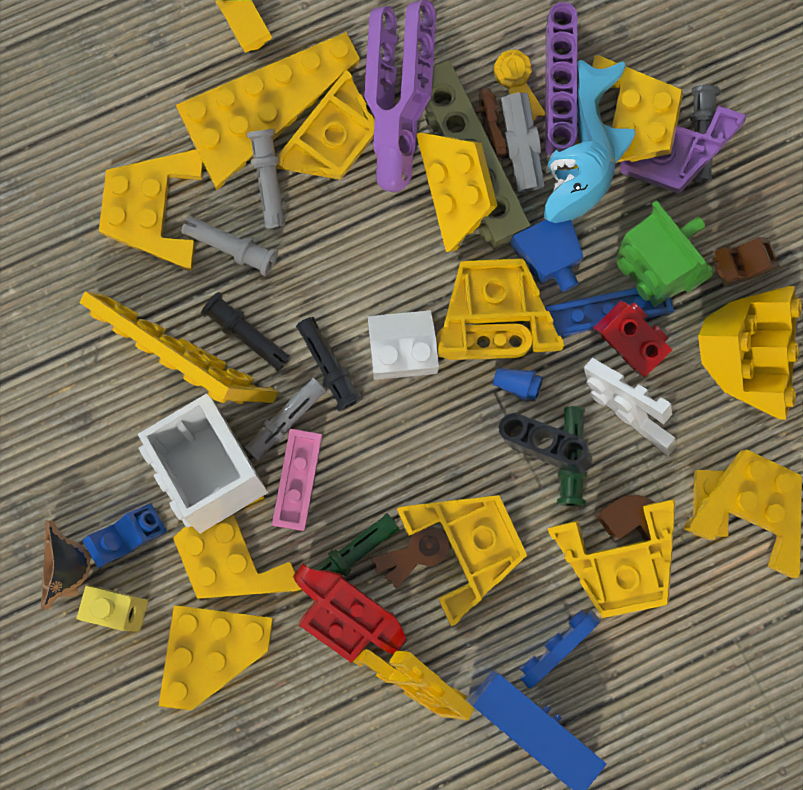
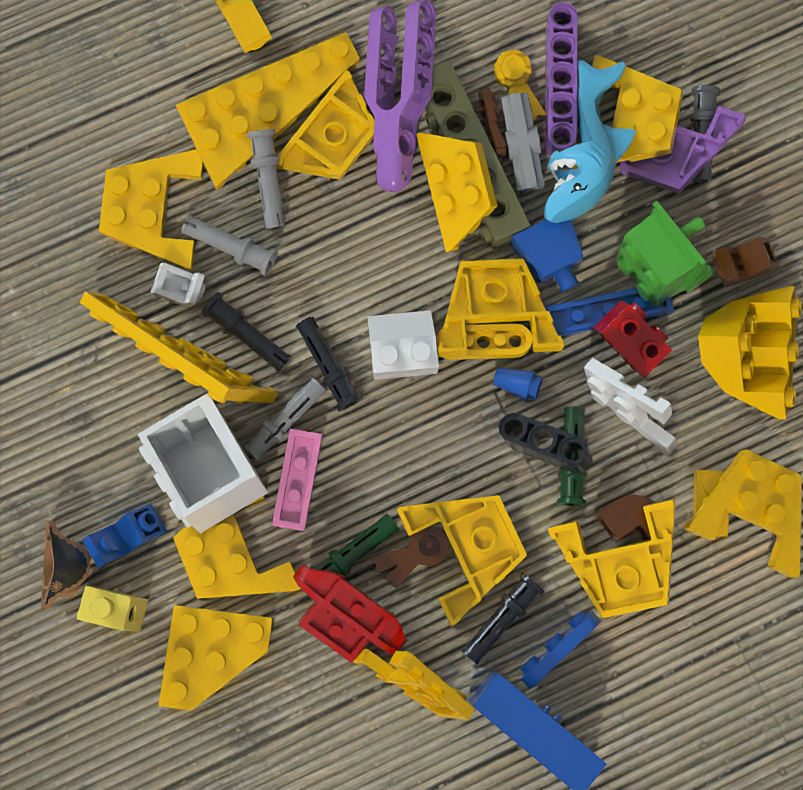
none -> white bracket [150,262,205,307]
none -> black pin [461,572,545,665]

